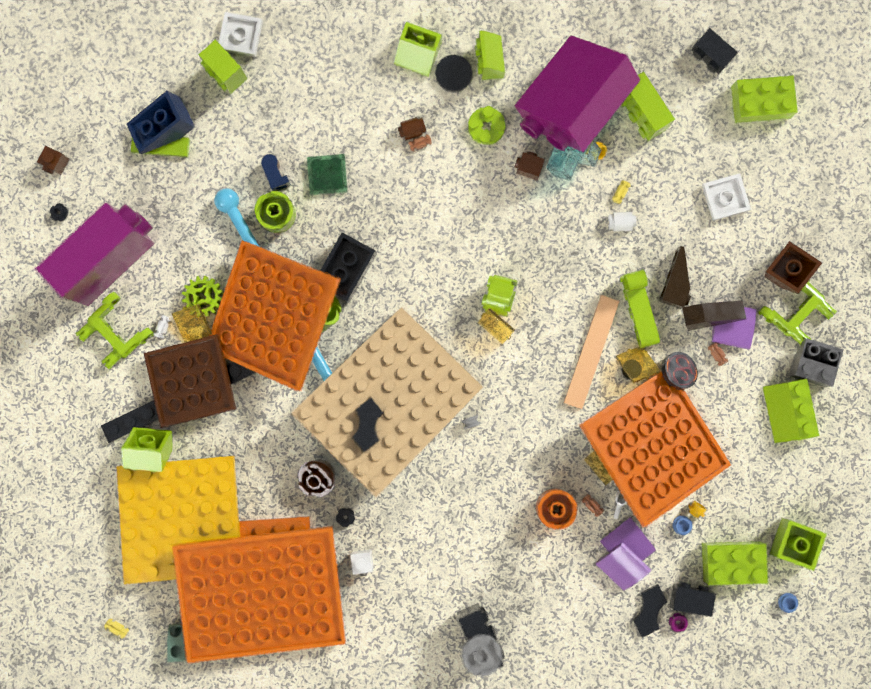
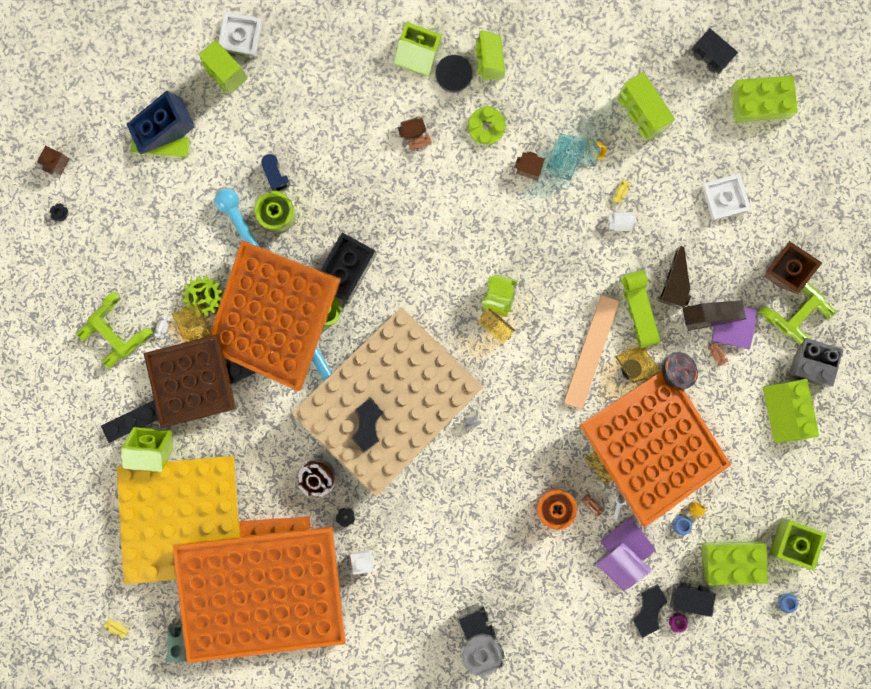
magenta brick [34,202,155,306] -> none
clear green plate [307,154,348,195] -> none
magenta brick [514,35,640,152] -> none

